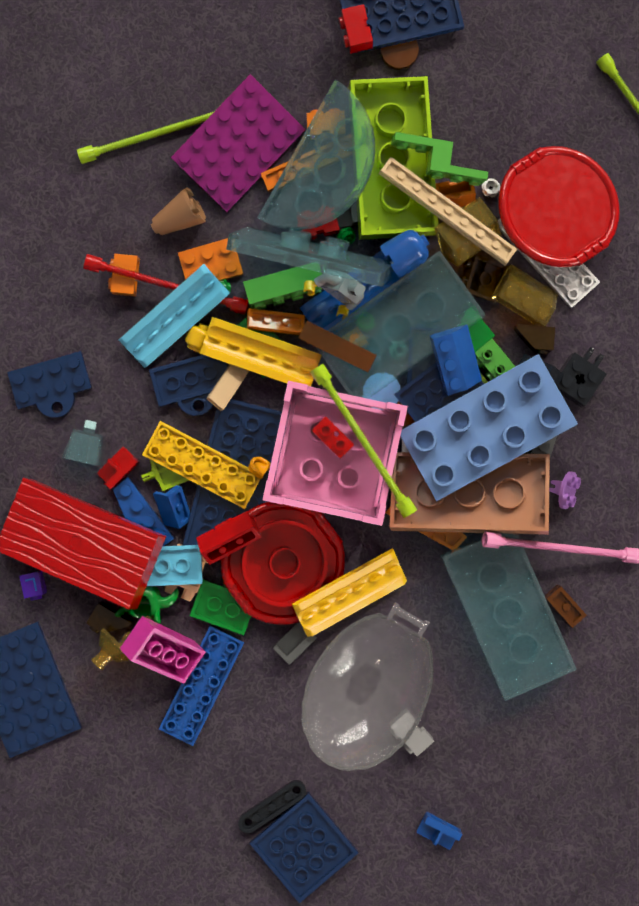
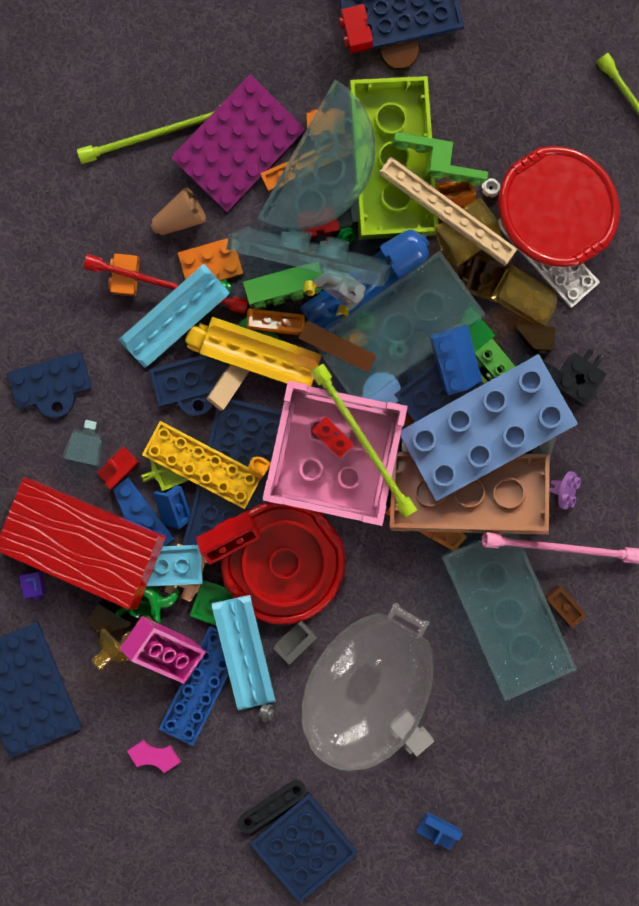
yellow plate [292,548,407,637] -> none
none -> dark pink tile [127,740,181,773]
none -> medium azure plate [212,595,276,710]
none -> dark grey plate [258,704,274,723]

